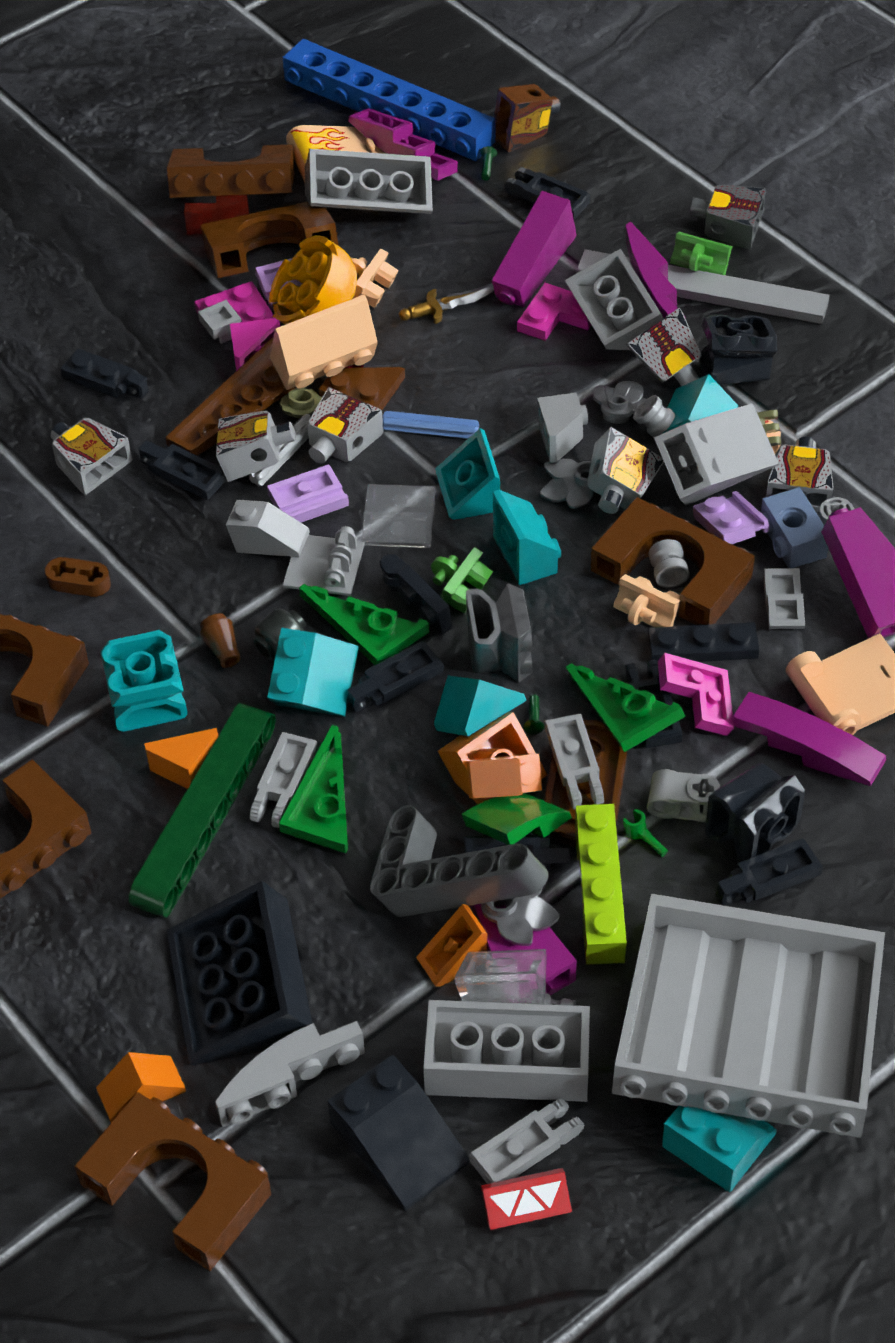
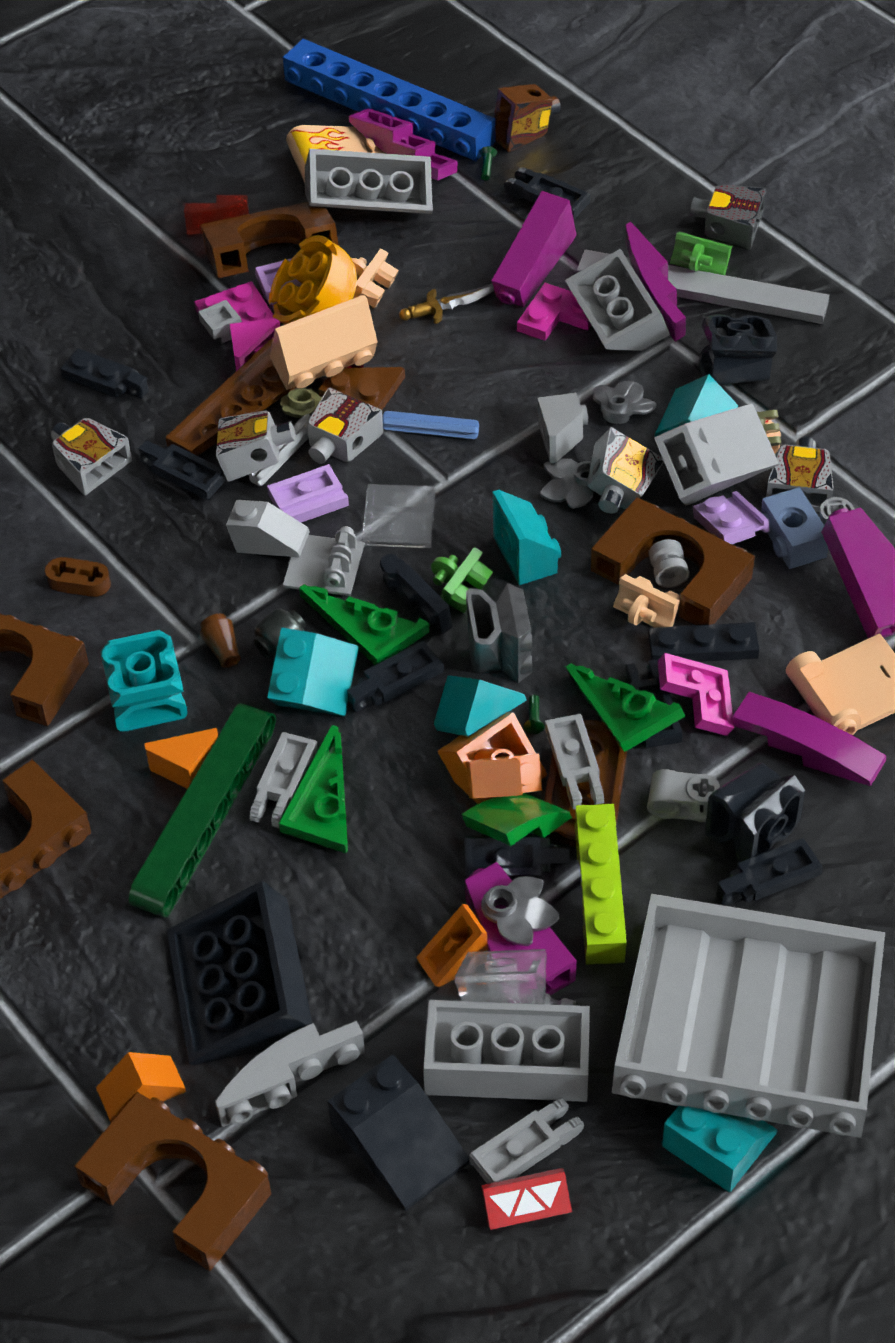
reddish brown arch [167,144,295,198] -> none
dark grey beam [370,805,548,917] -> none
teal slope [435,428,500,520] -> none
green hand [623,809,668,857] -> none
torso [626,308,702,386] -> none
light grey wheel [633,395,675,437] -> none
light grey slope [763,568,805,629] -> none

